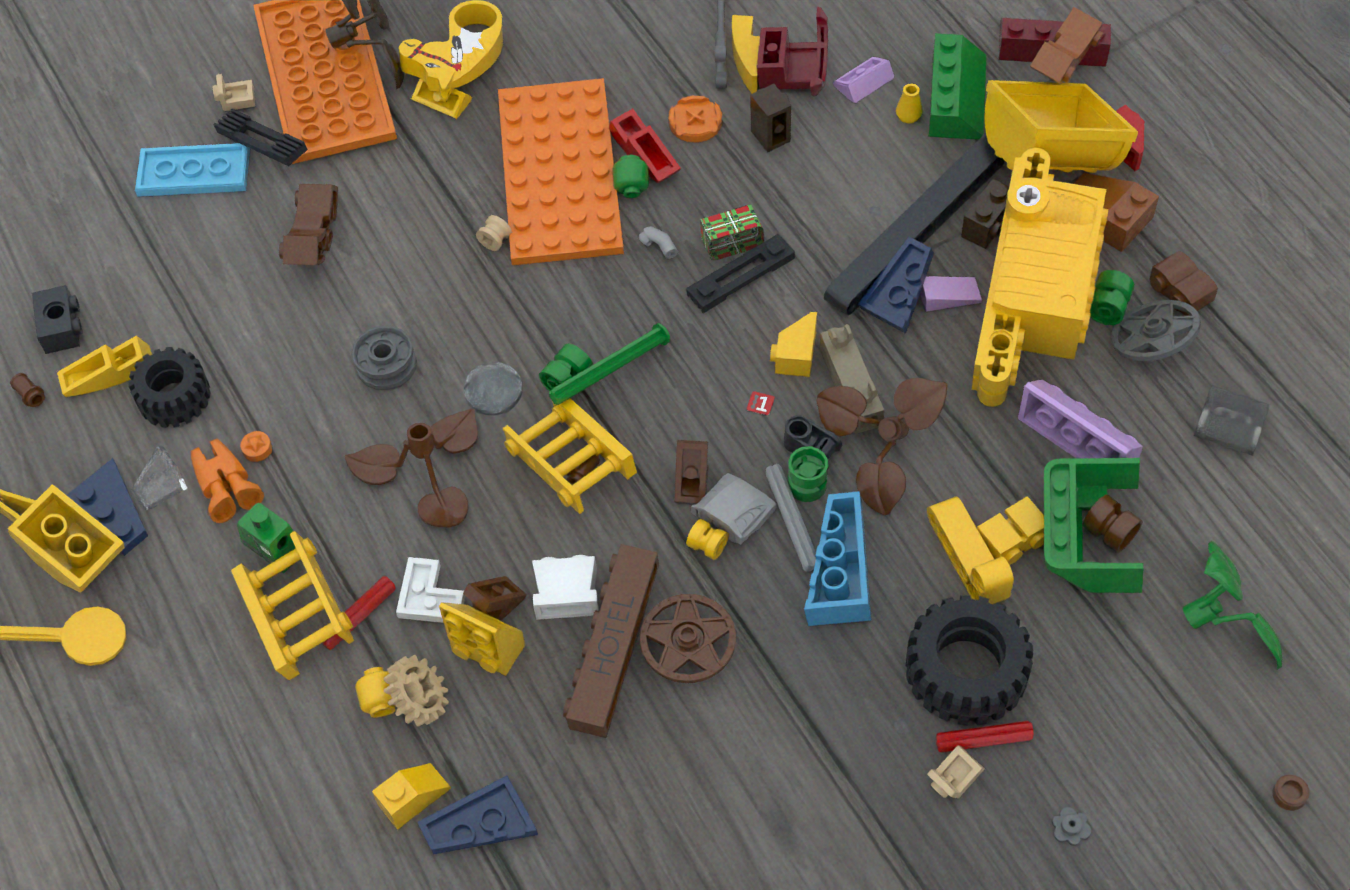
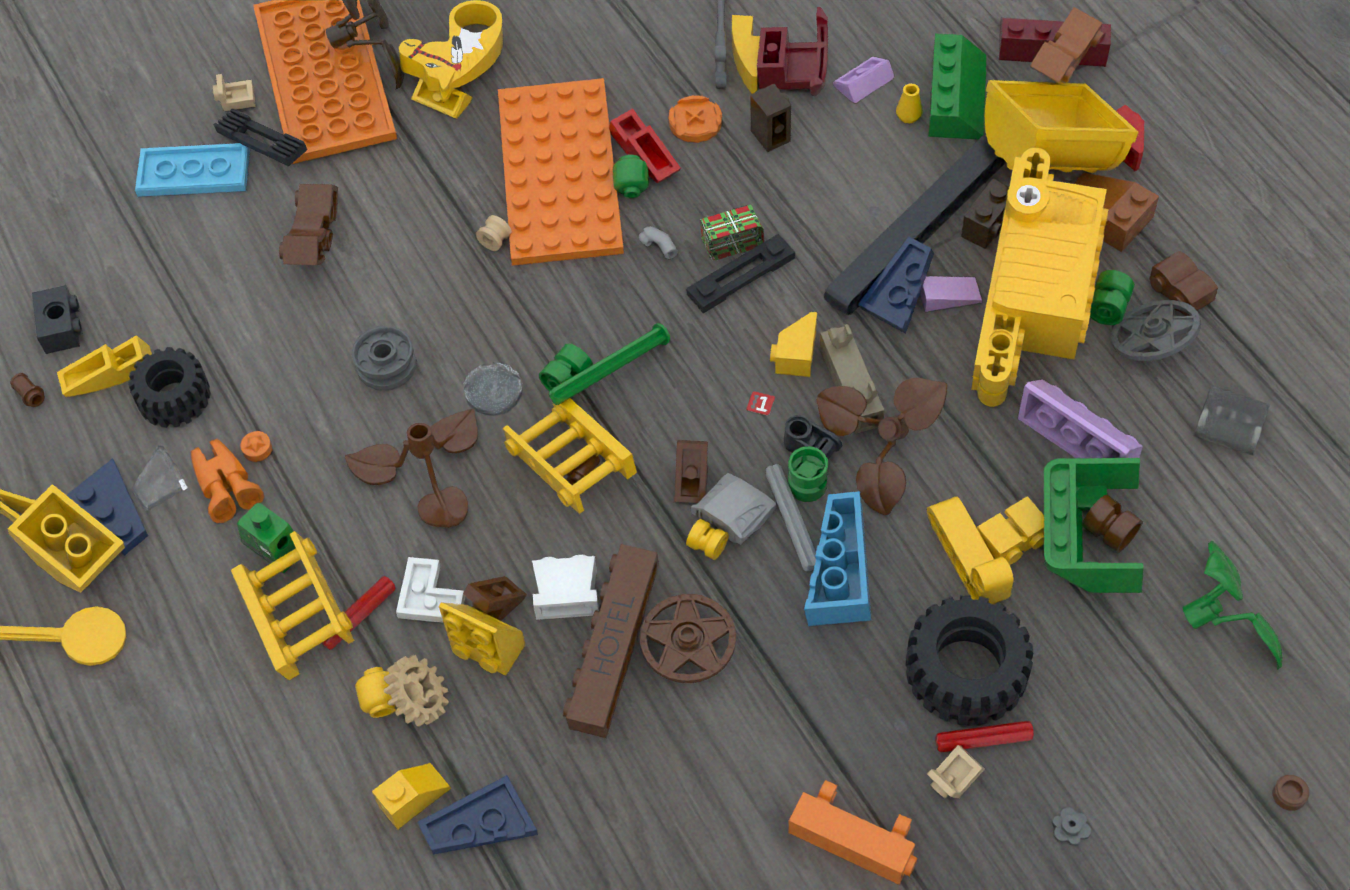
none -> orange brick [788,780,918,885]

